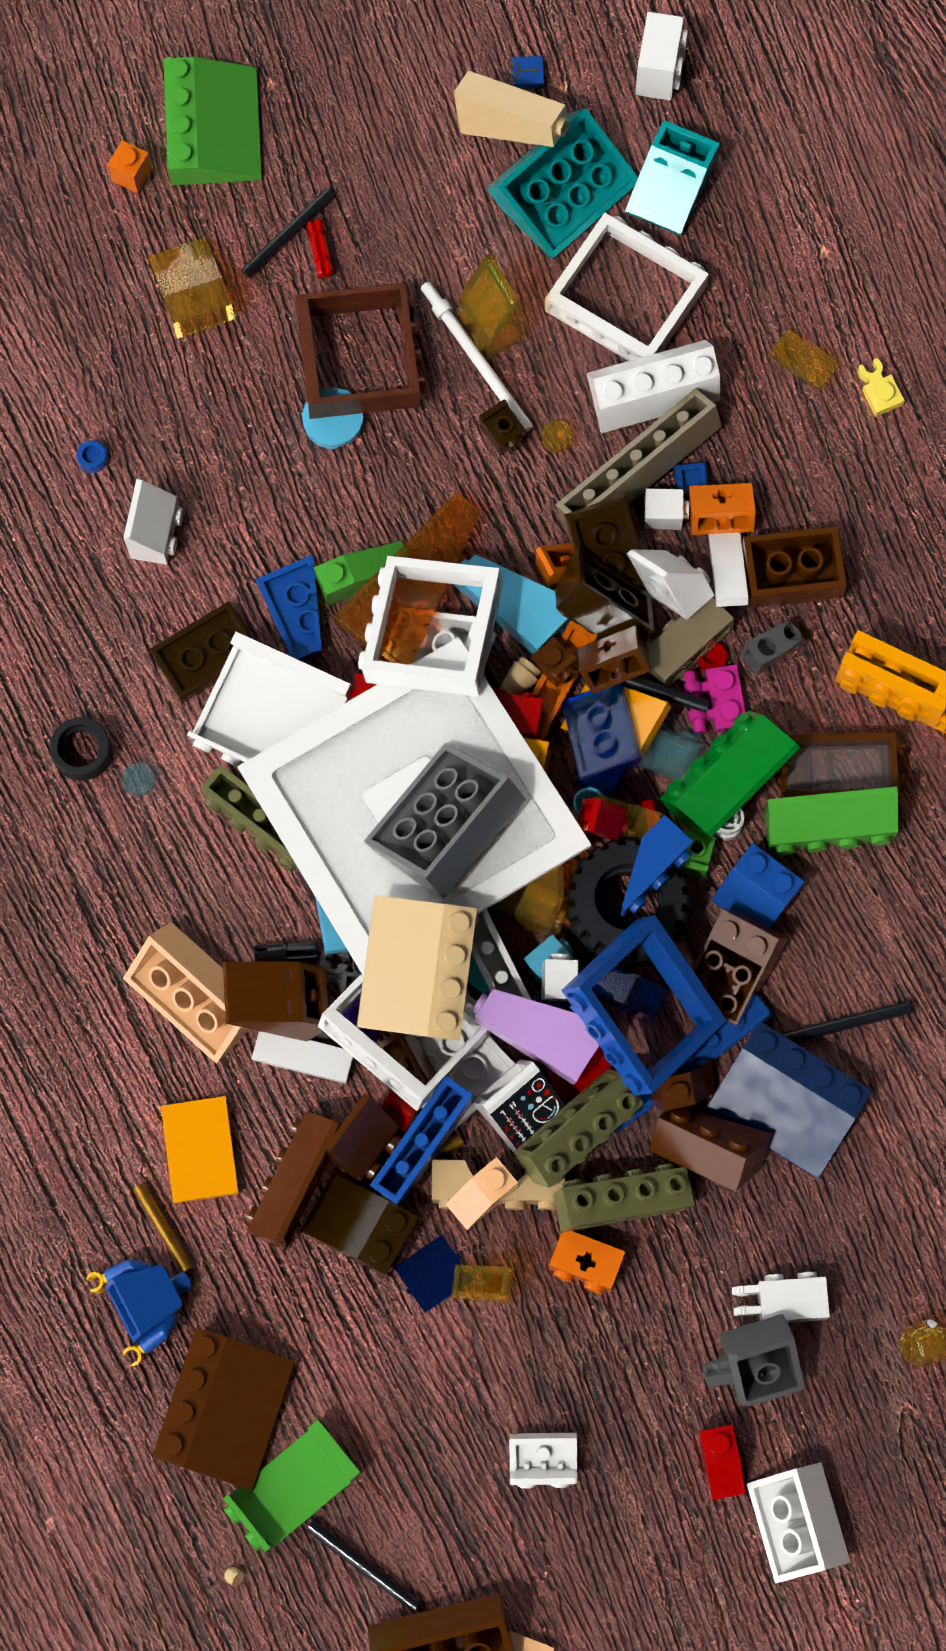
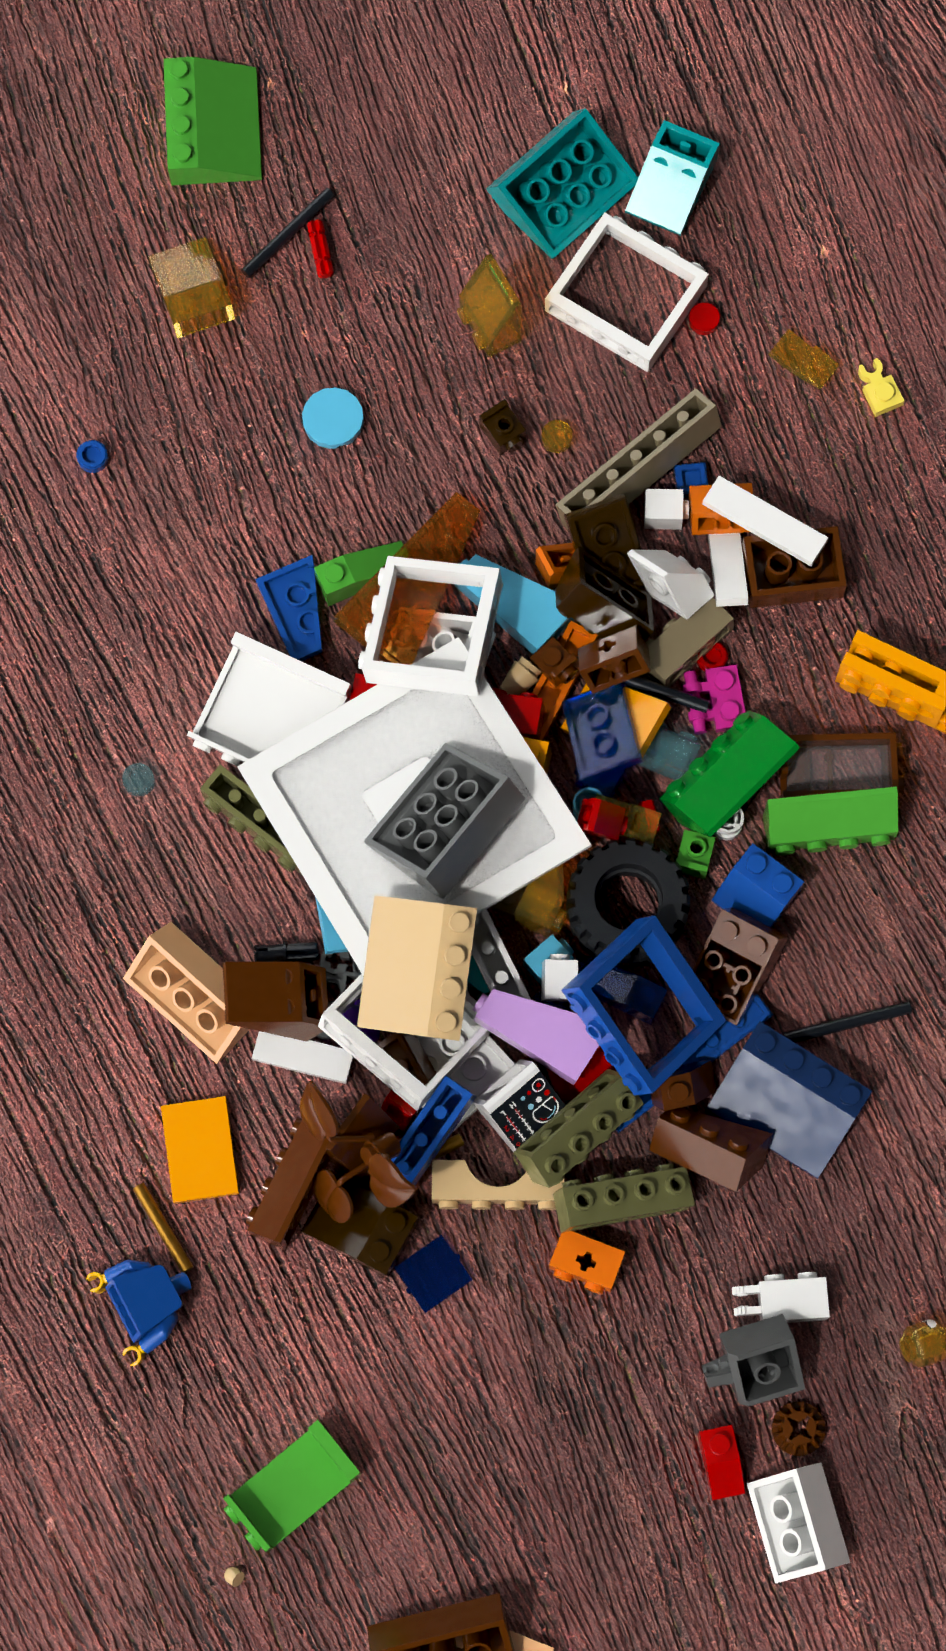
black tyre [49,717,112,781] -> none
orange brick [107,140,152,193] -> none
white slope [124,479,184,565] -> none
dark brown tile [148,601,254,703] -> none
reddish brown slope [152,1327,296,1491] -> none
copper window [295,283,426,419] -> none
black bar [306,1519,421,1613] -> none
white bar [420,282,533,433] -> none
light nougat slope [446,1157,518,1230] -> none
clear yellow slope [451,1264,513,1305] -> none
tan slope [454,70,569,147] -> none
white bracket [509,1433,578,1488] -> none
blue tile [513,56,544,89] -> none
white slope [587,340,720,433] -> none
blue slope [621,815,693,917] -> none
white brick [636,12,688,100] -> none
dark grey leg [740,620,806,676] -> none
none -> reddish brown plant [300,1080,418,1223]
none -> red tile [689,303,720,335]
none -> white tile [702,476,828,567]
none -> reddish brown gear [772,1402,826,1456]

